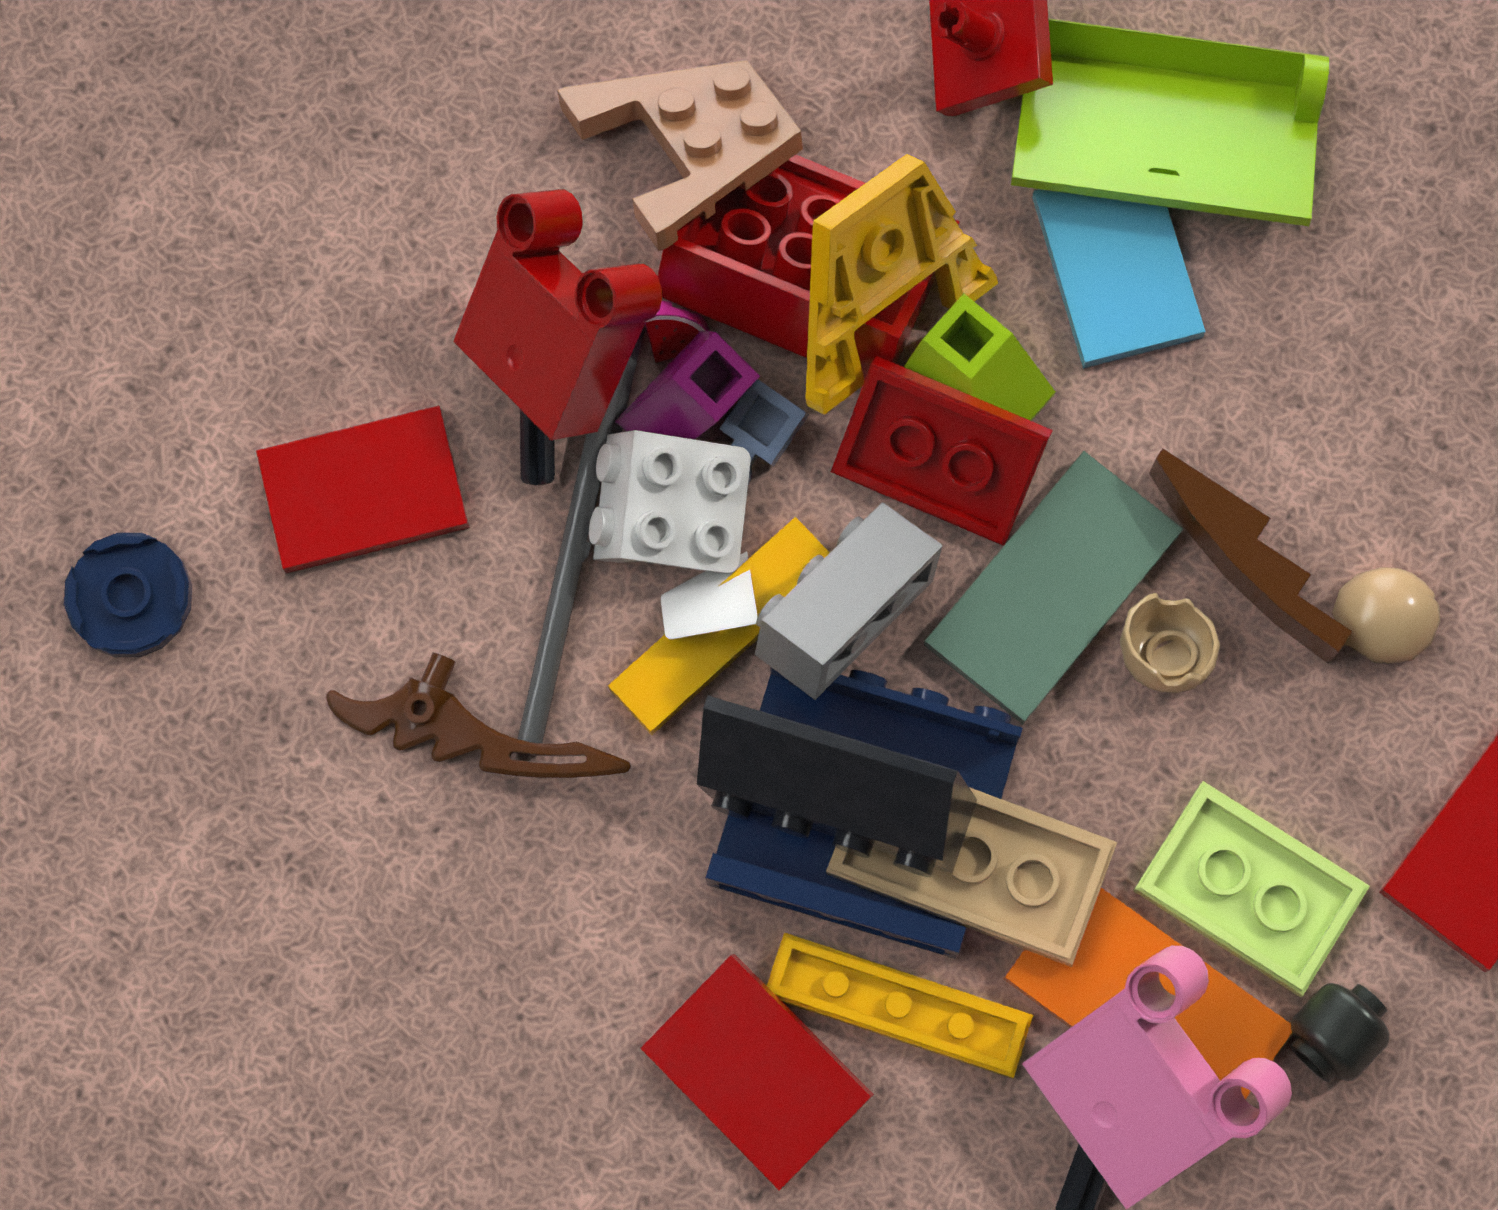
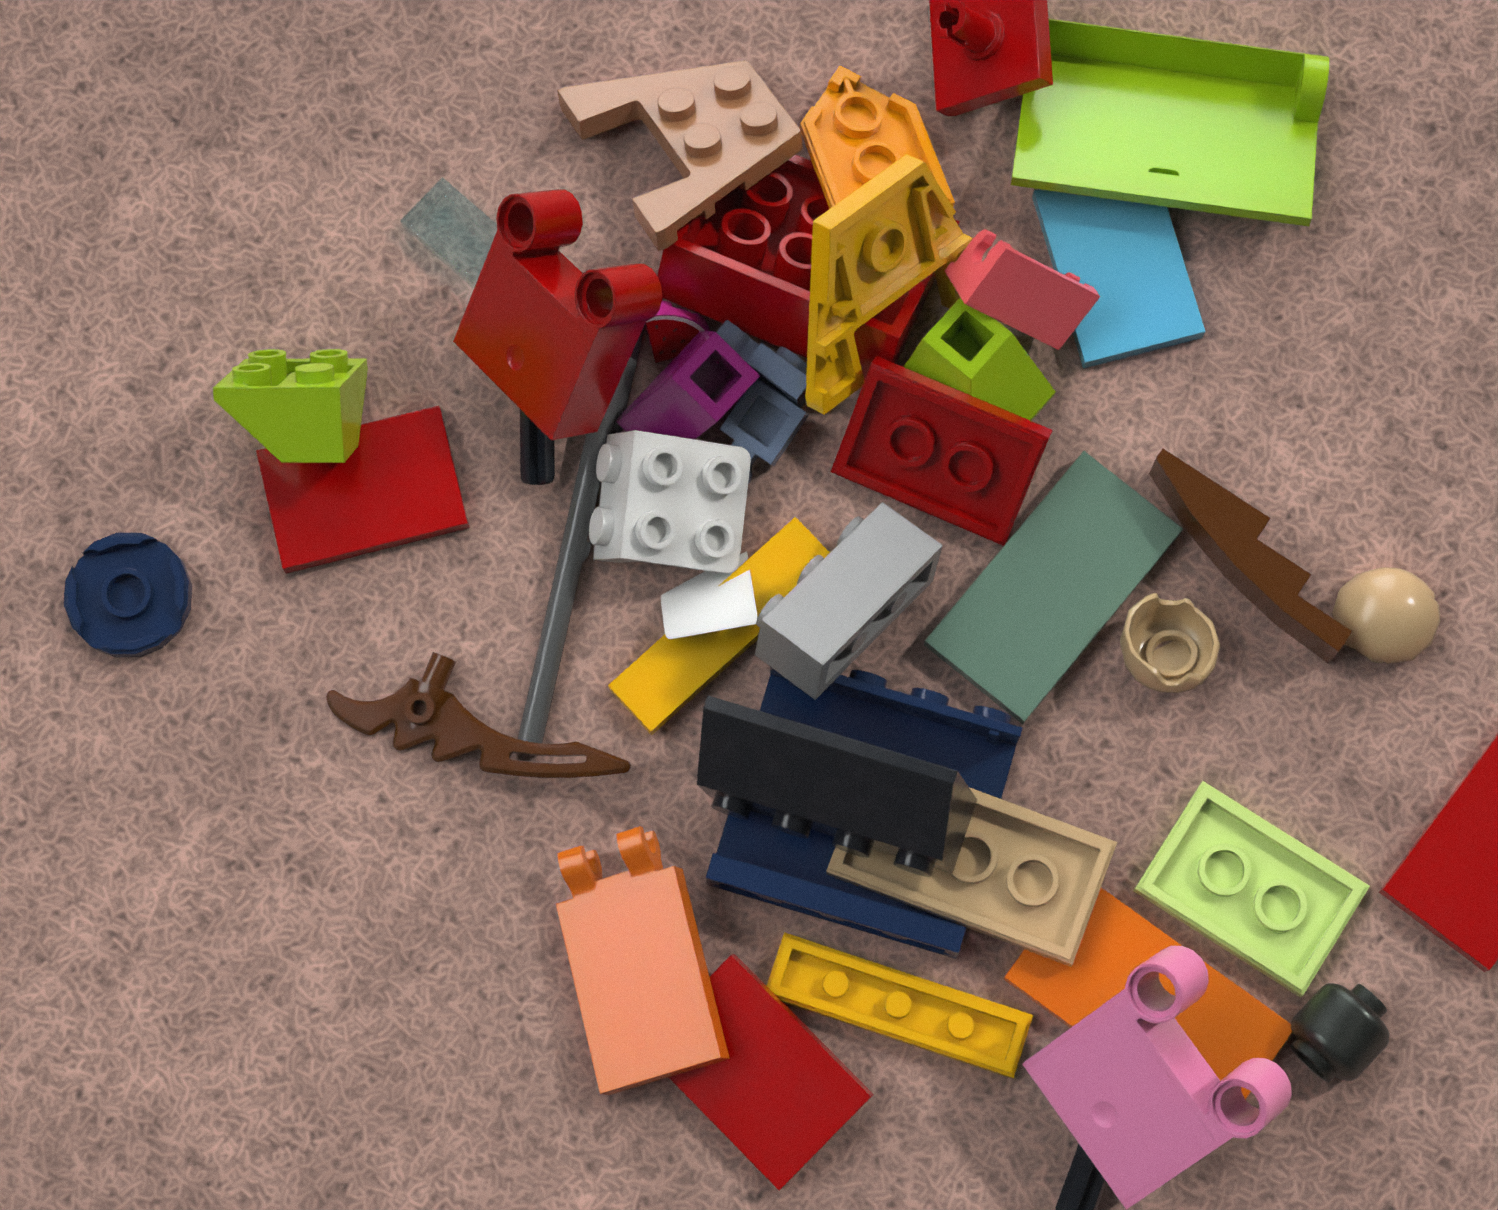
none -> lime slope [213,349,368,463]
none -> clear light blue tile [400,177,497,289]
none -> orange tile [556,826,730,1095]
none -> sand blue plate [717,320,807,408]
none -> light orange tile [799,66,955,209]
none -> coral hinge [945,229,1100,350]

